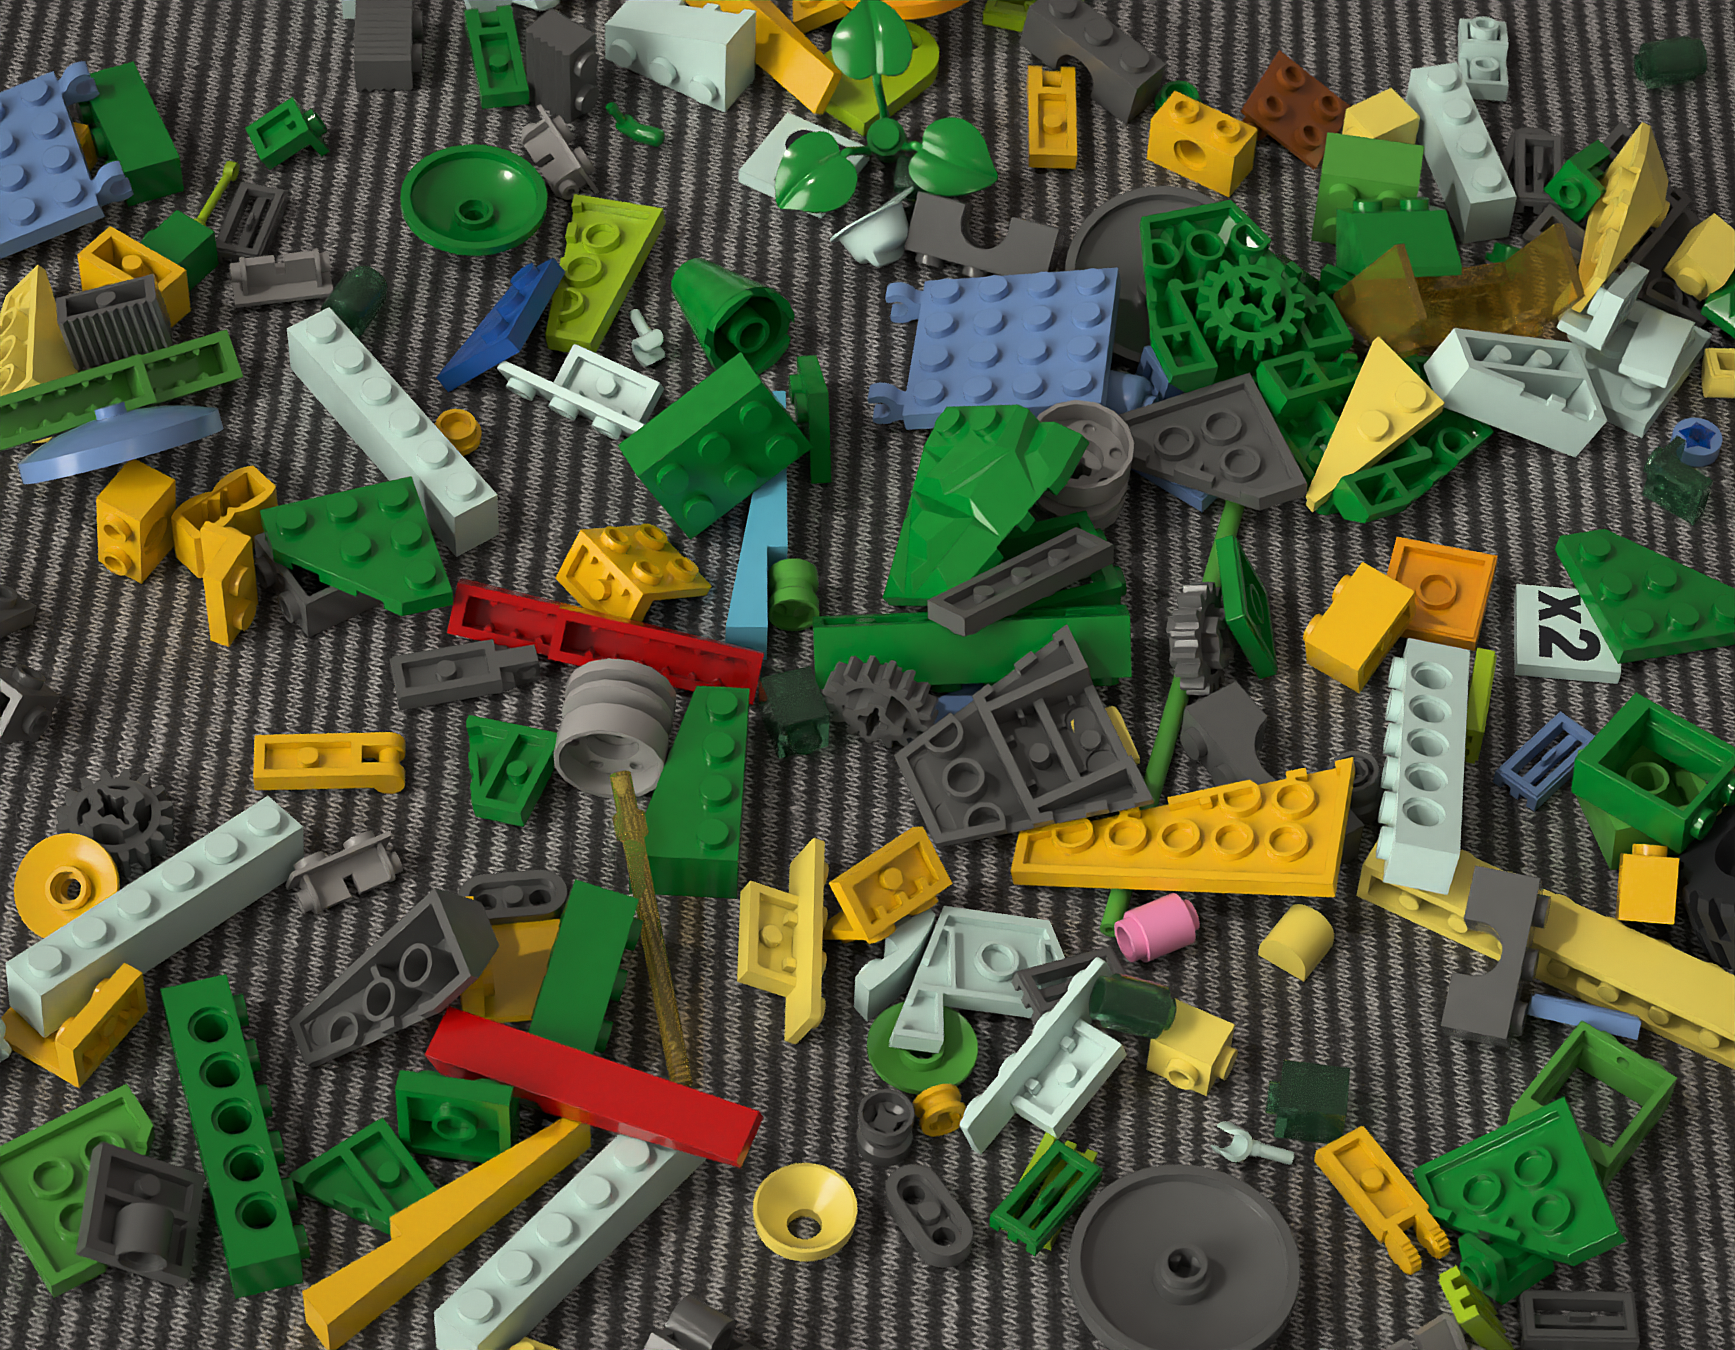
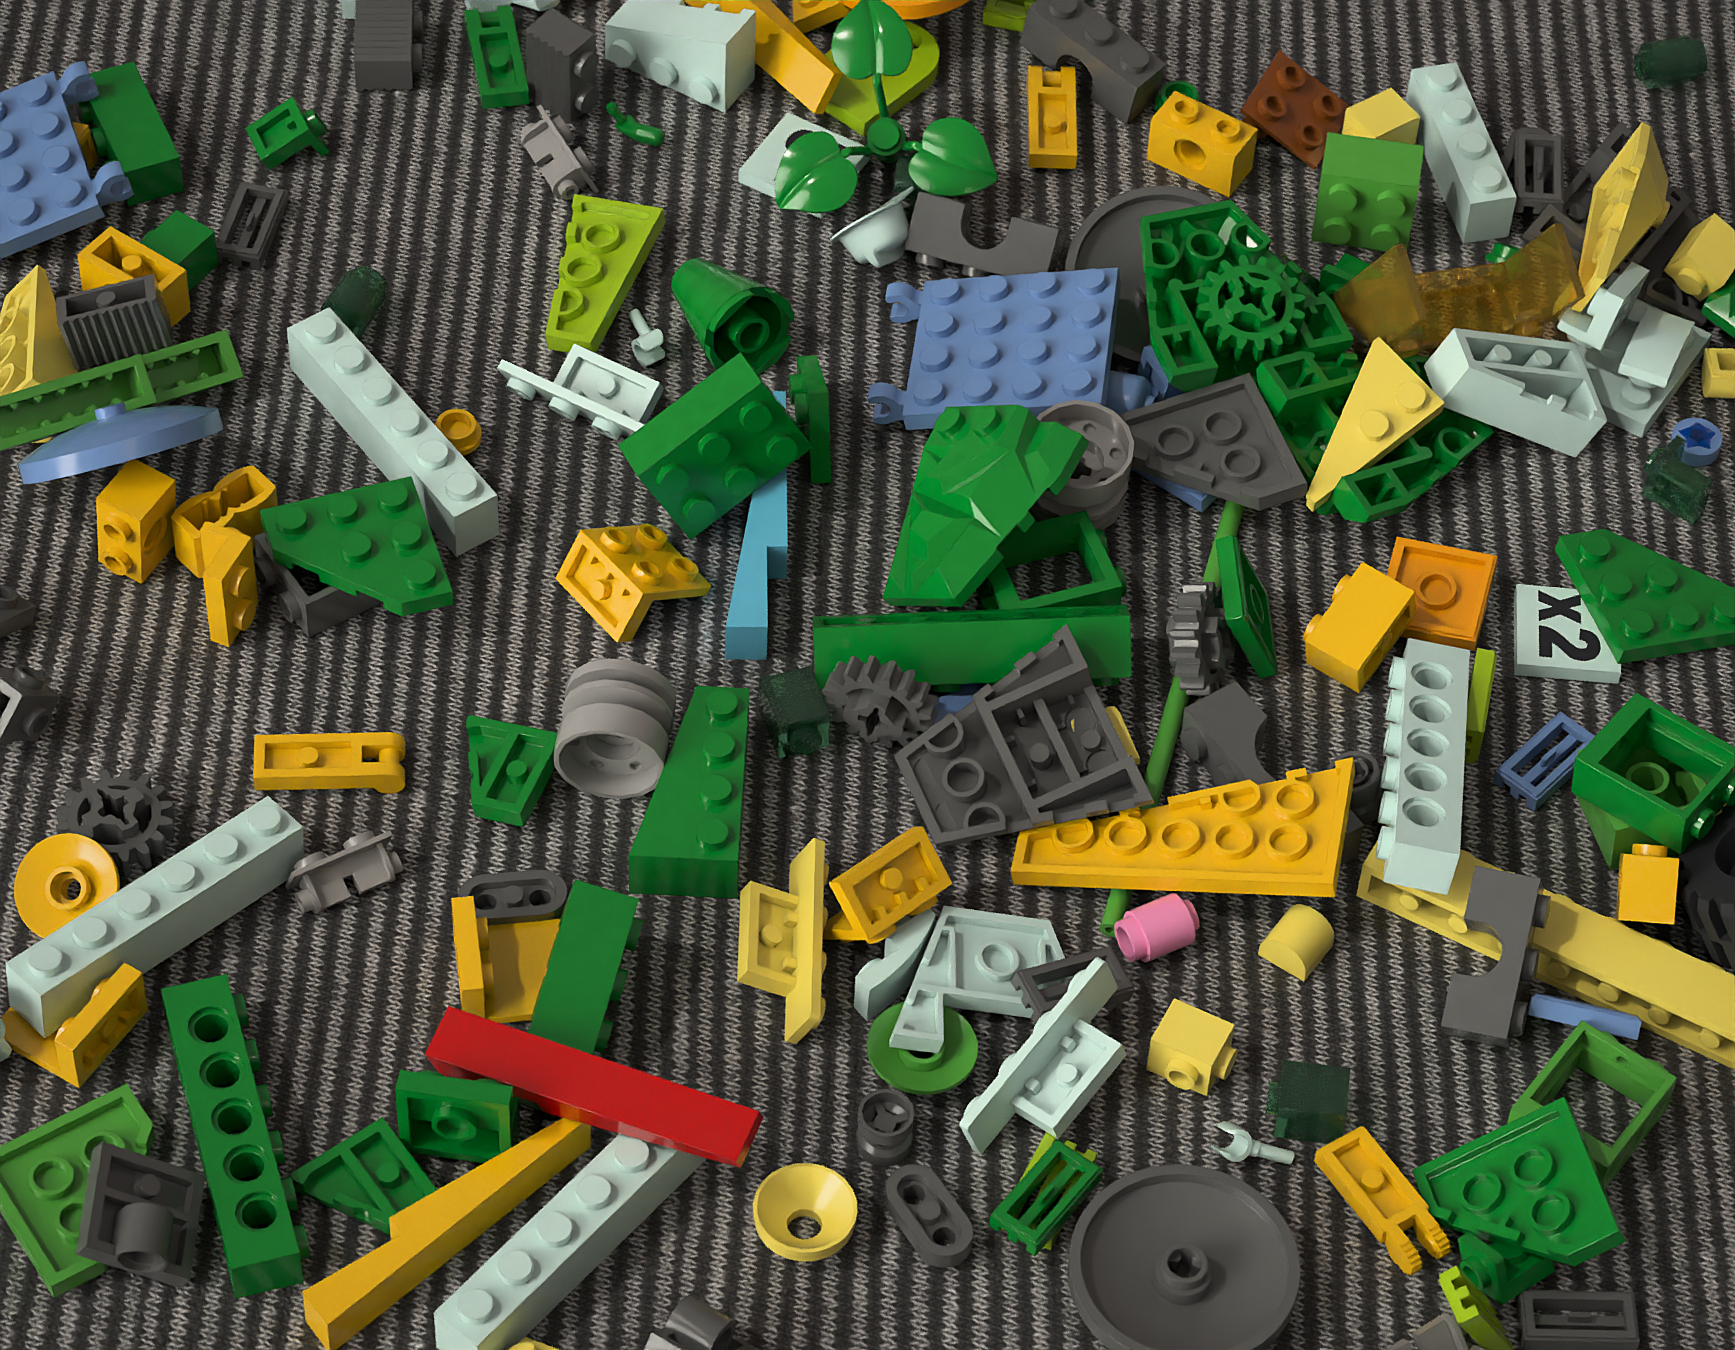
lime hinge [194,160,239,226] -> none
light grey hinge [230,248,334,308] -> none
dark grey wedge [289,888,499,1068] -> none
dark grey hinge [390,639,540,711] -> none
green dish [401,144,547,256] -> none
blue wing [436,257,565,392] -> none
red slope [447,578,765,705] -> none
clear yellow bar [610,771,693,1086] -> none
bright green wheel [767,559,819,631] -> none
yellow bush [912,1084,967,1136] -> none
dark grey plate [927,527,1114,637] -> none
clear green brick [1089,973,1177,1039] -> none
green slope [1336,197,1462,279] -> none
light aqua slope [1458,16,1509,101] -> none
green bracket [1543,139,1612,222] -> none

